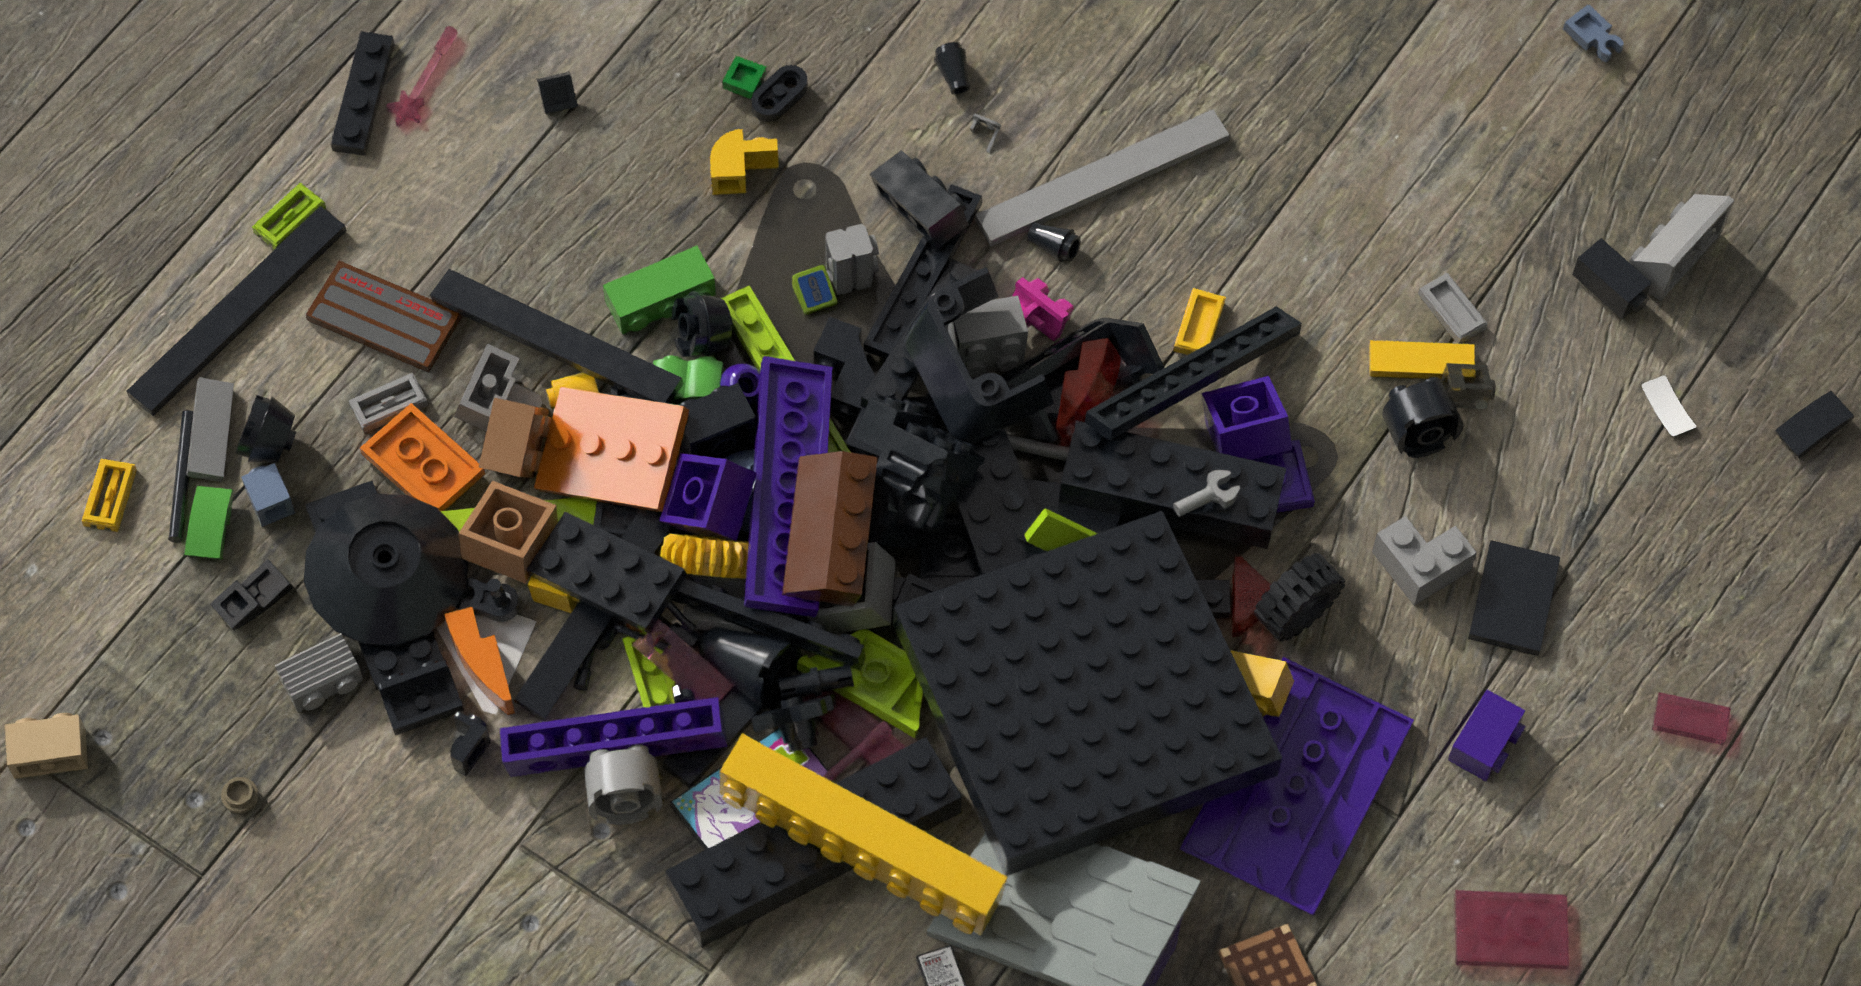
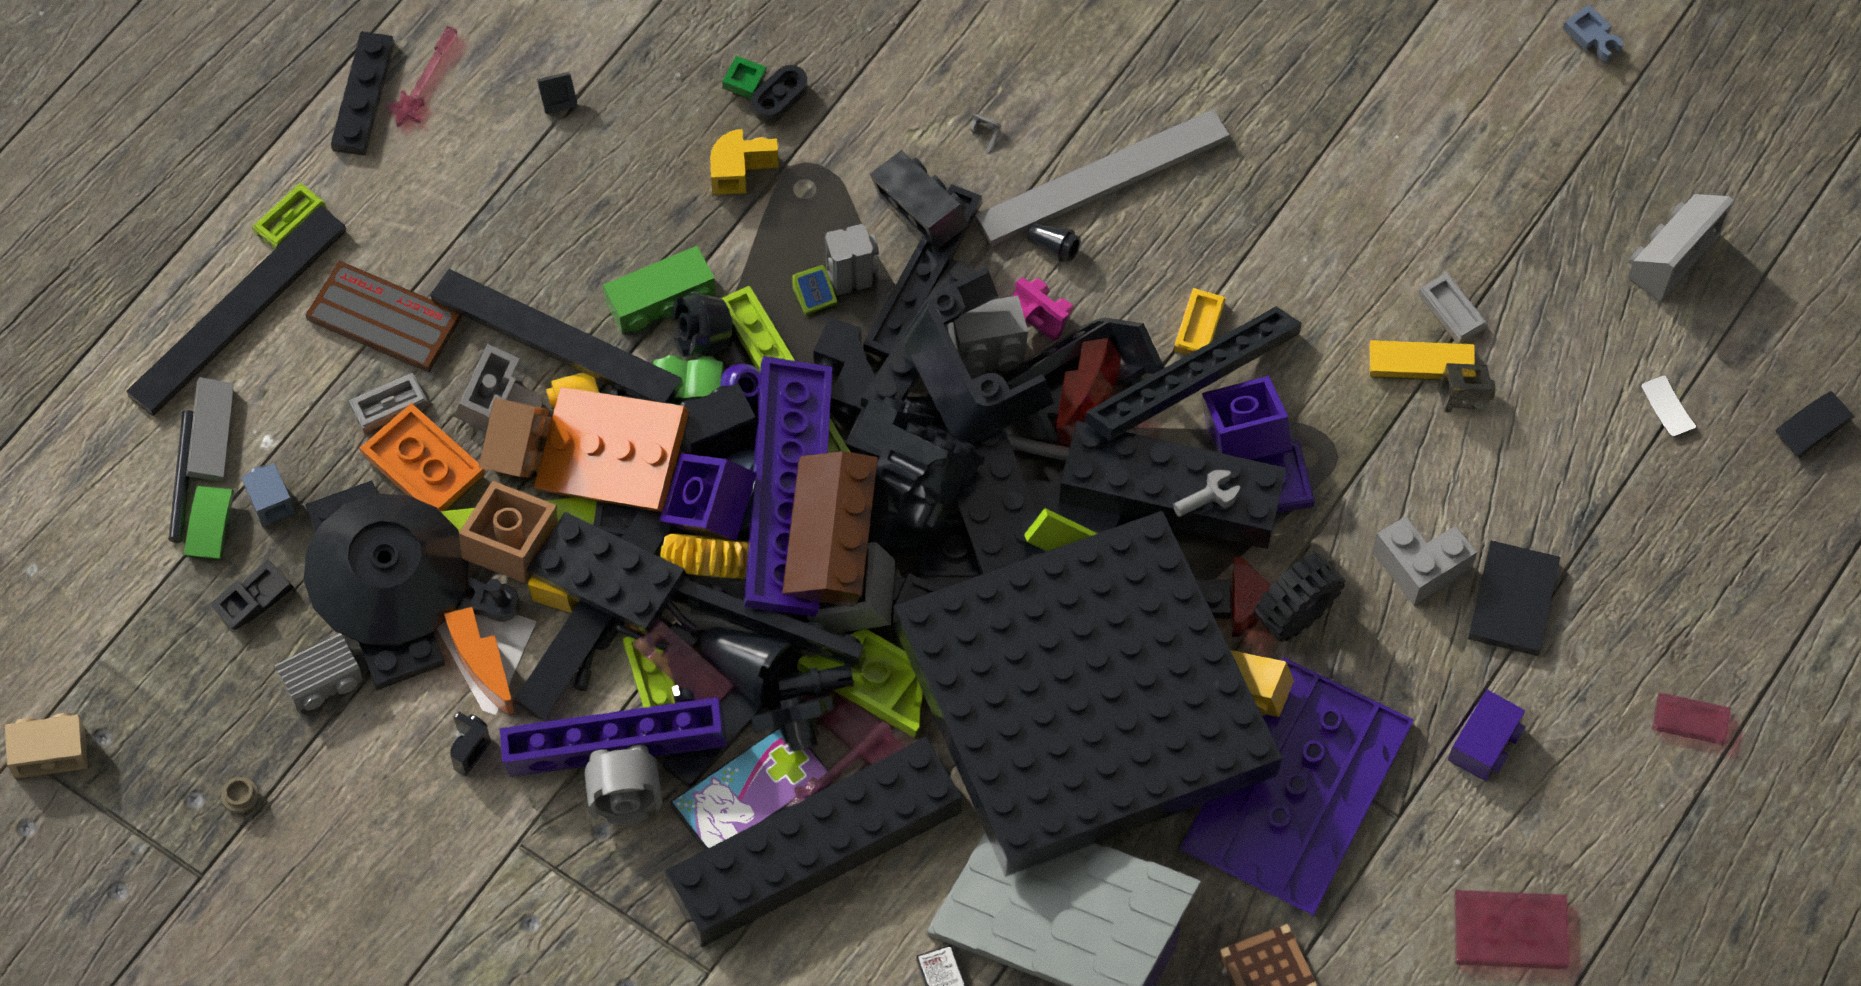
yellow tile [82,459,137,532] -> none
black cone [236,395,297,463] -> none
black bracket [377,660,464,736] -> none
yellow brick [719,734,1008,936] -> none
black cone [934,42,970,95] -> none
black brick [1382,377,1464,458] -> none
black brick [1572,238,1652,319] -> none

